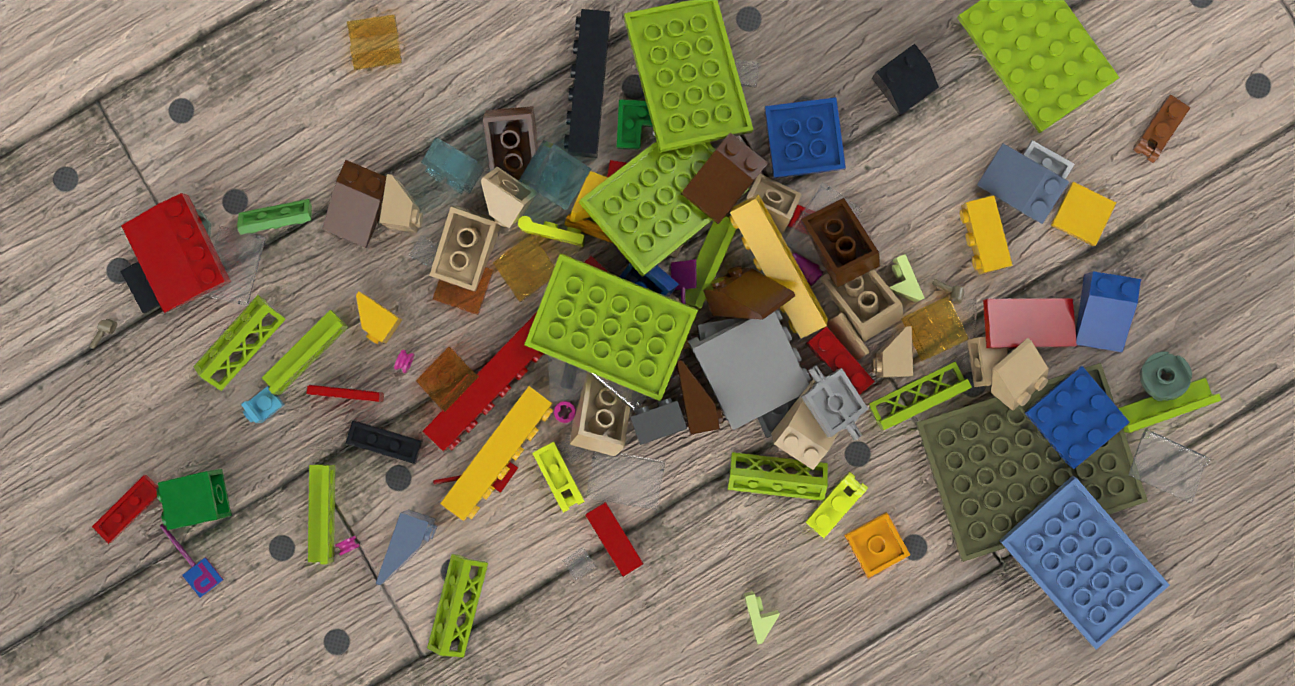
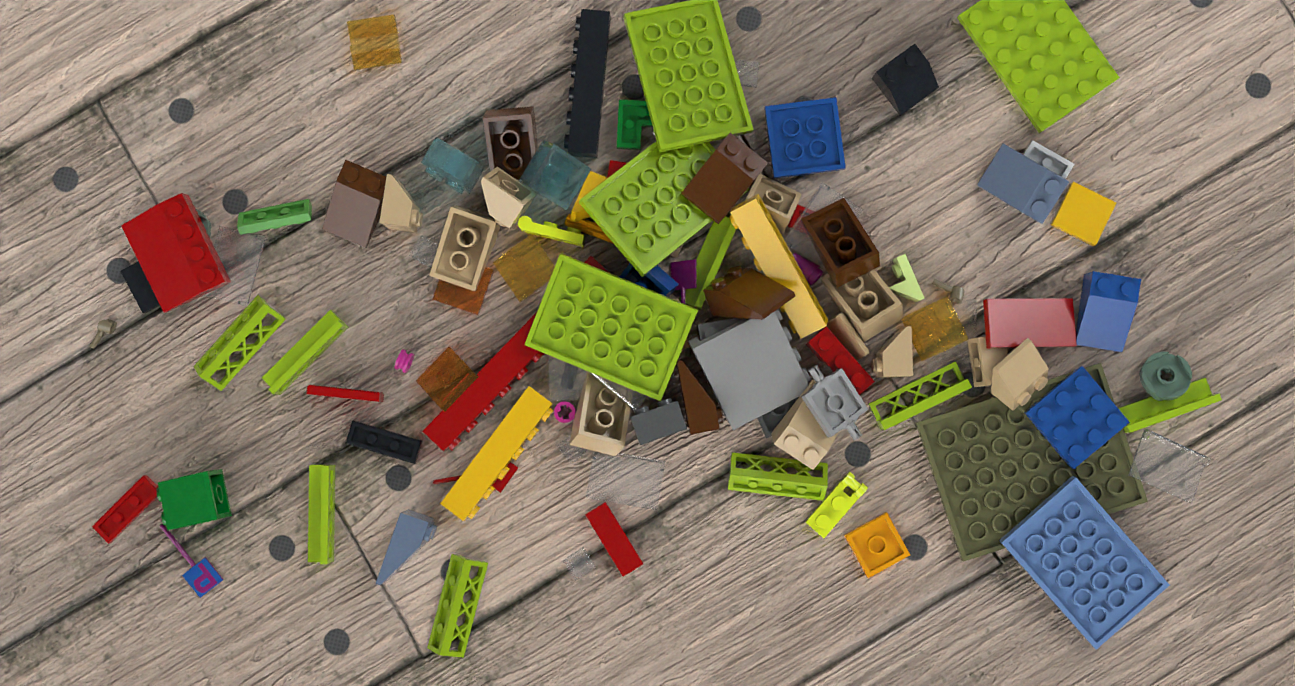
medium azure bracket [241,386,284,423] -> none
dark pink bush [335,536,360,556] -> none
yellow slope [356,291,402,344] -> none
neon yellow plate [532,442,585,513] -> none
yellowish green slope [744,591,780,645] -> none
yellow brick [959,195,1013,275] -> none
dark orange plate [1133,94,1191,163] -> none

